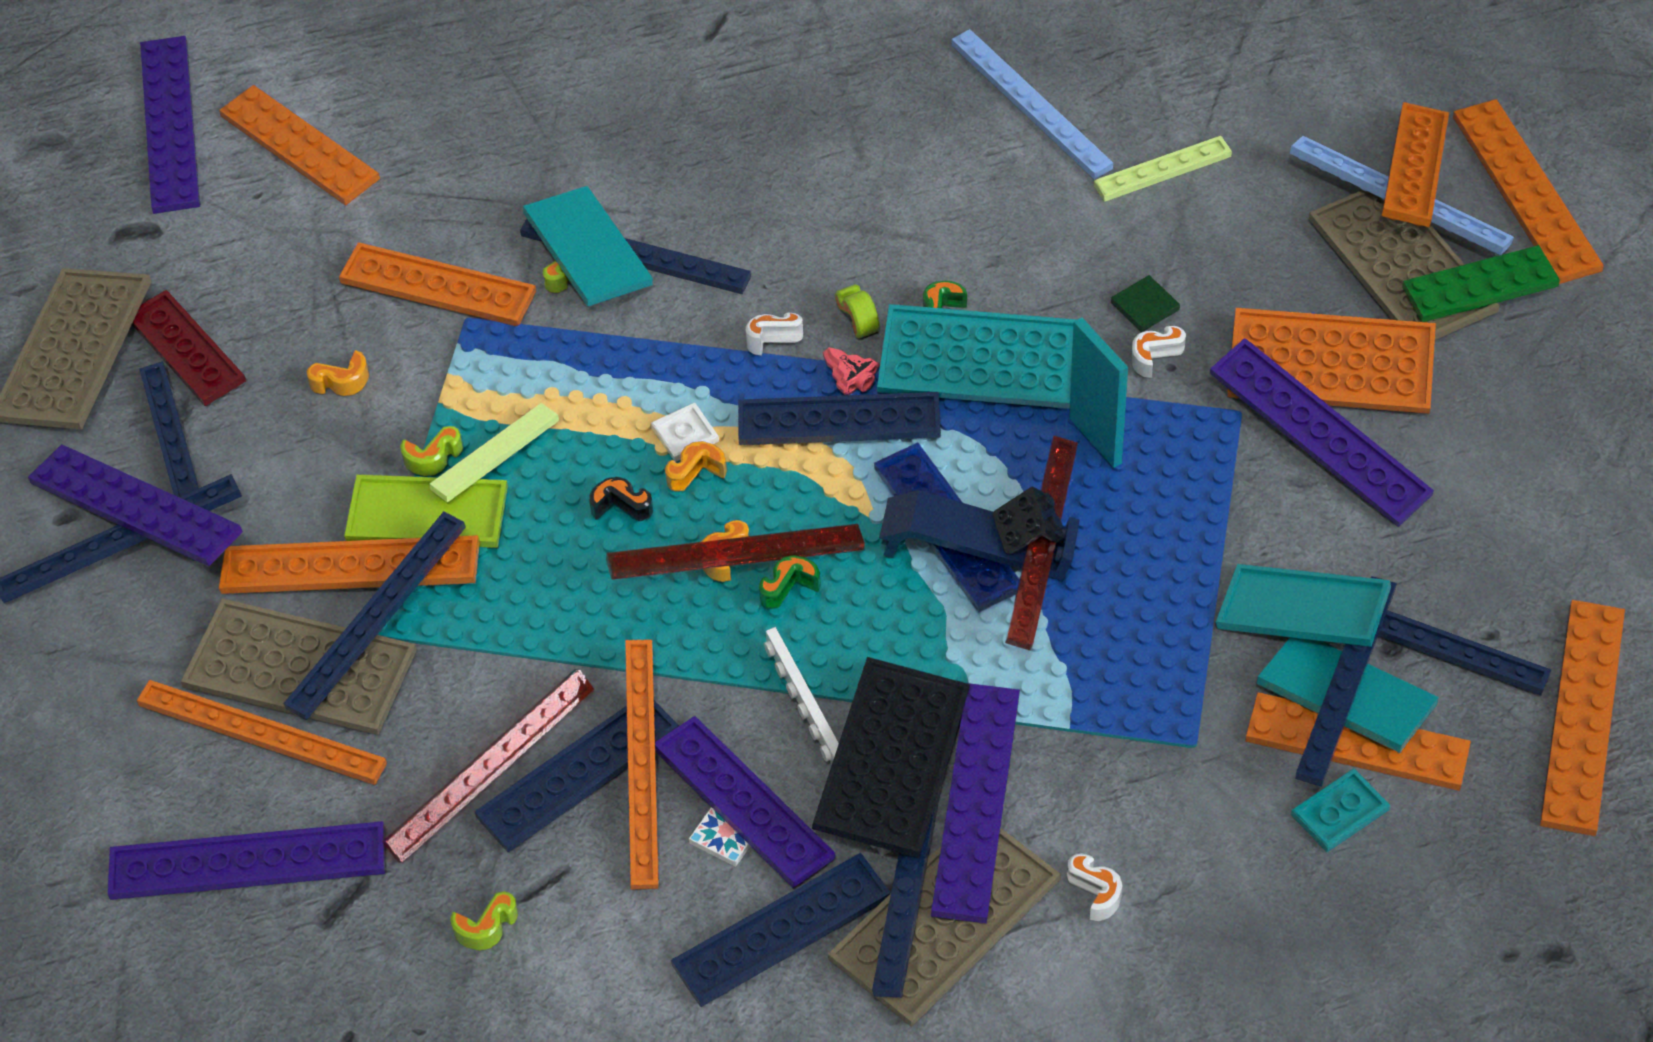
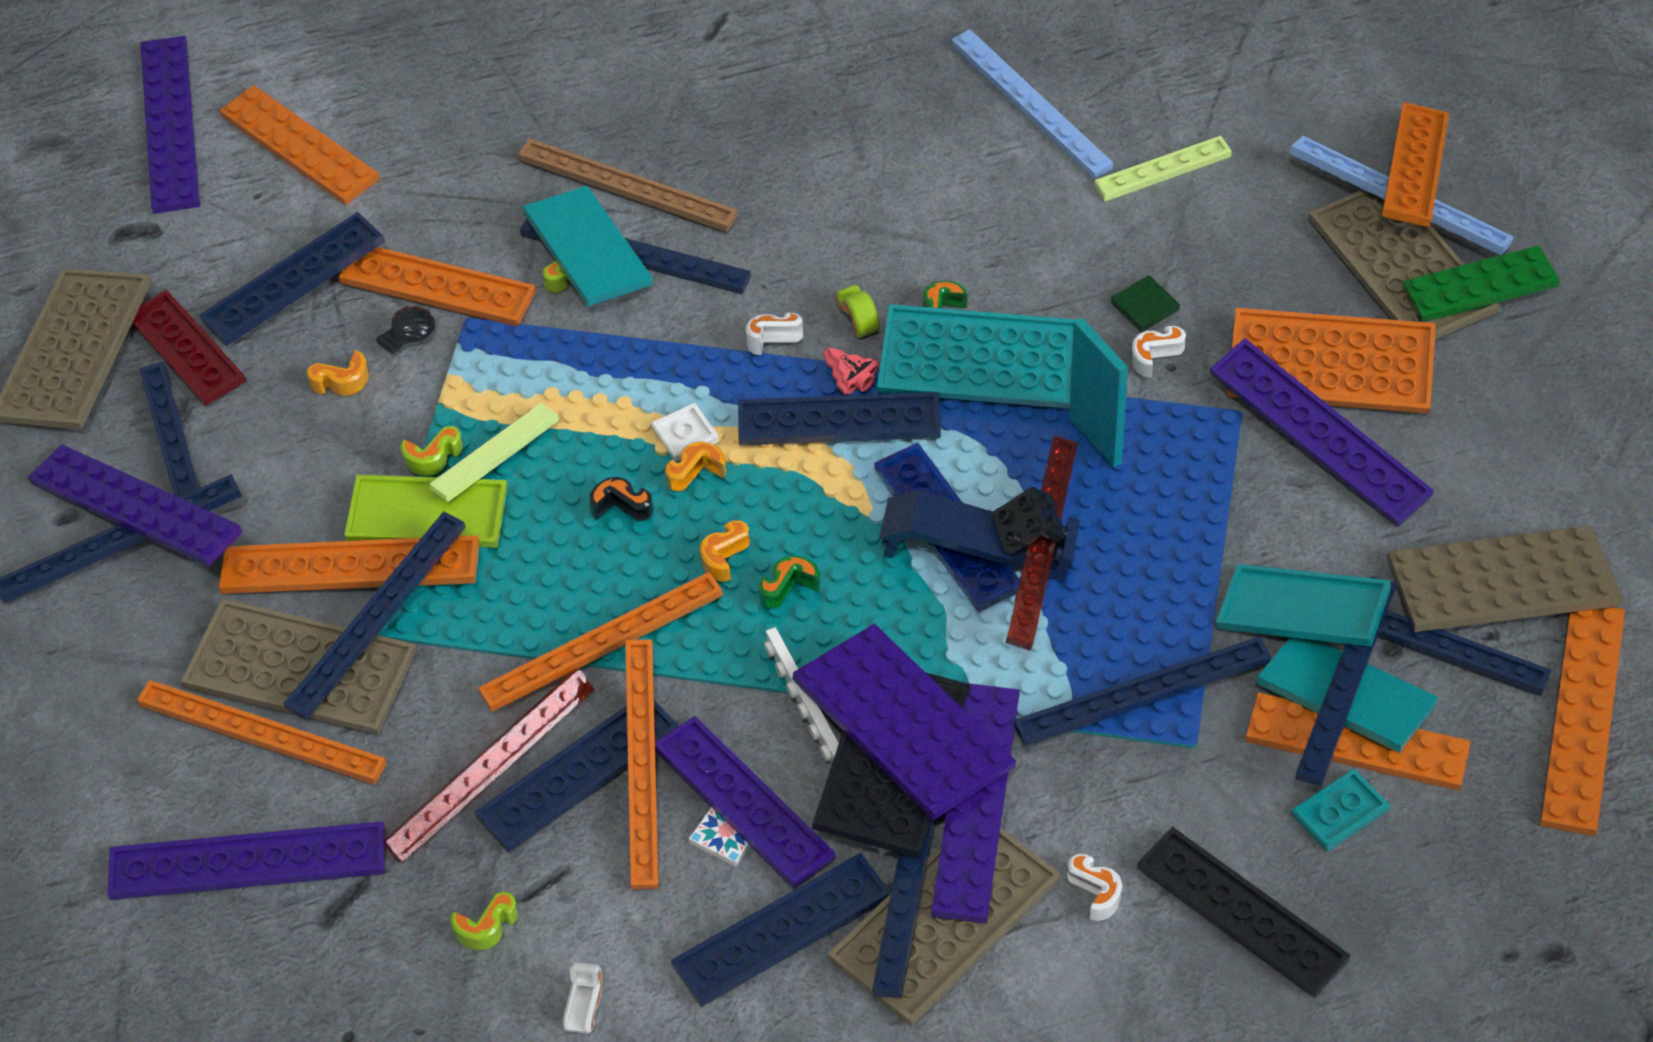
clear red plate [606,524,865,580] -> none
orange plate [1453,99,1604,284] -> none
none -> dark blue plate [199,212,385,346]
none -> black animal [376,306,435,354]
none -> orange plate [478,572,723,712]
none -> medium nougat plate [518,138,738,232]
none -> white animal [563,962,602,1034]
none -> dark purple plate [792,623,1016,820]
none -> dark blue plate [1014,636,1271,747]
none -> black plate [1137,826,1351,998]
none -> dark tan plate [1387,525,1623,632]

